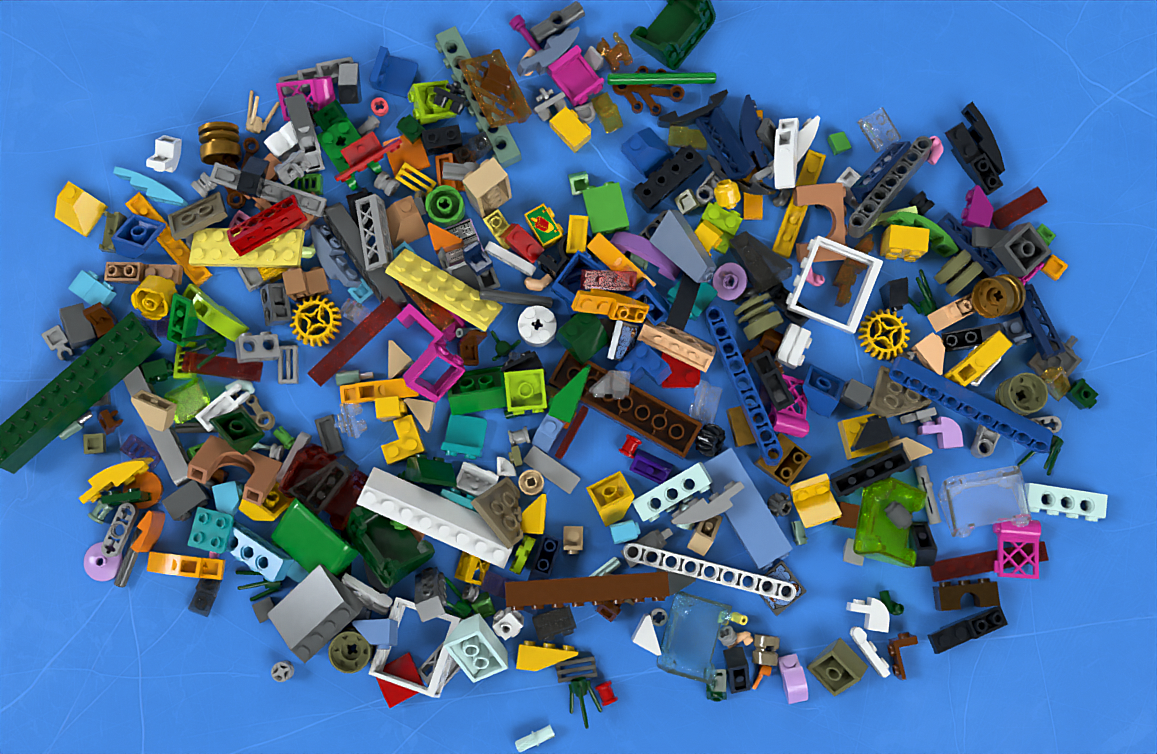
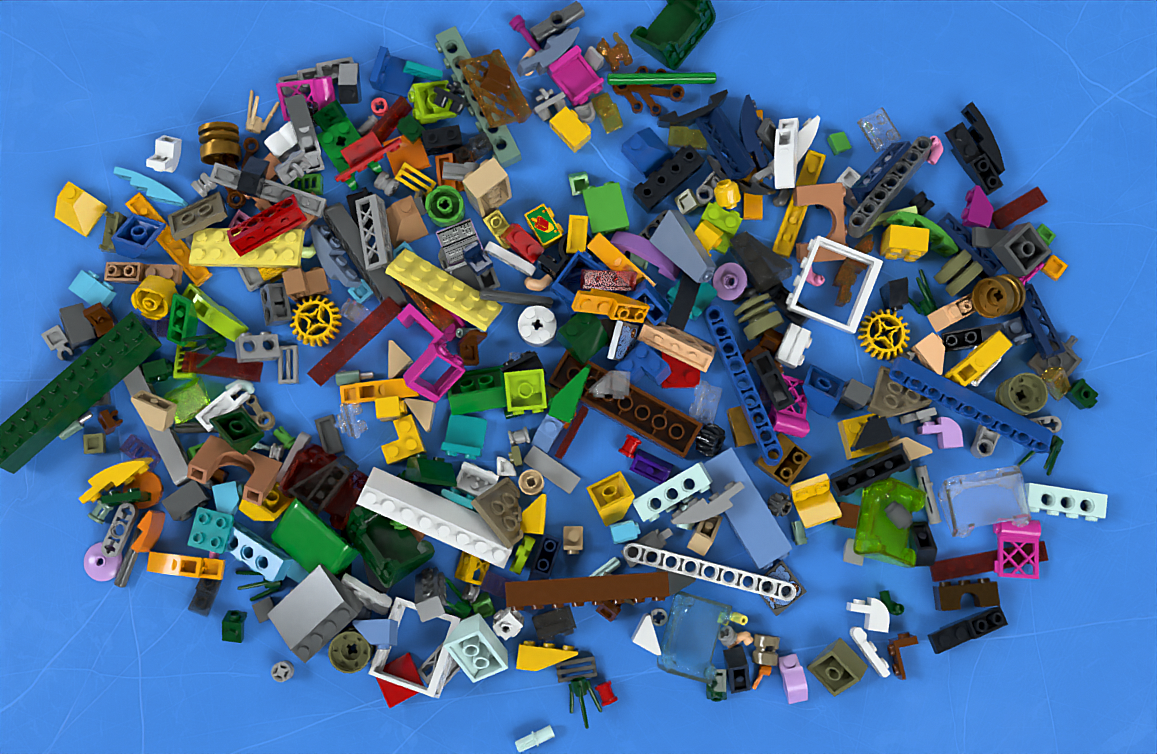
orange slope [427,222,464,255] -> none
dark green plant [491,330,521,361] -> none
none -> dark green bracket [222,610,247,643]
none -> clear red tile [370,96,413,145]
none -> teal tile [403,61,443,82]

